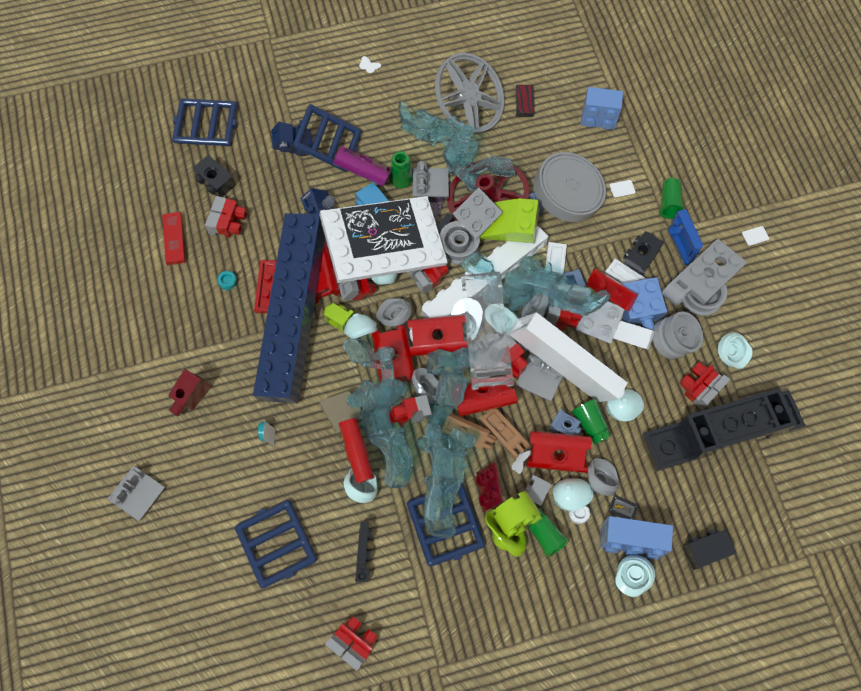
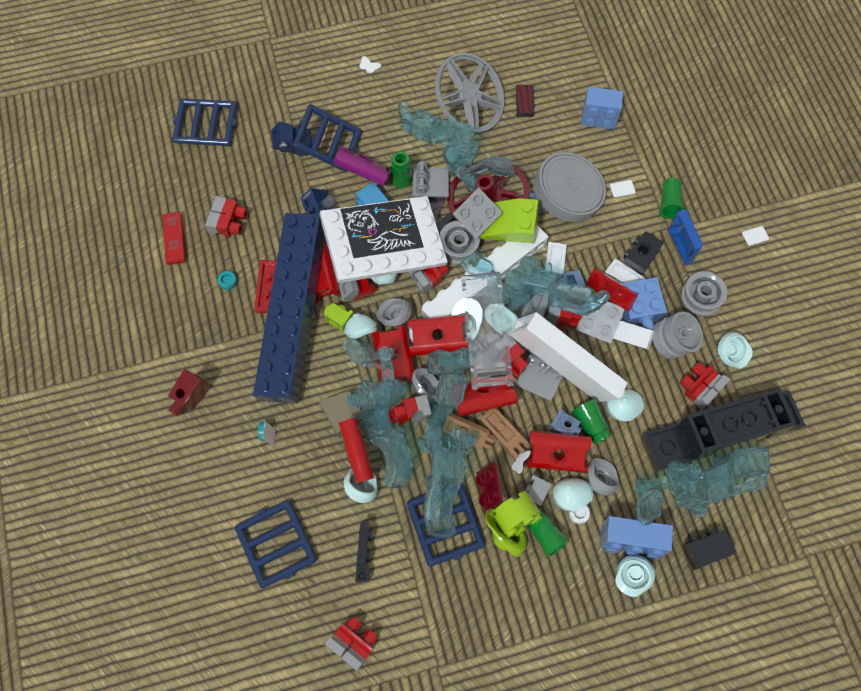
light grey hinge [108,466,165,521] -> none
black brick [193,155,236,197] -> none
sticker [609,495,638,520] -> none
light grey hinge [662,239,747,306] -> none
none -> clear light blue piece [635,447,770,525]

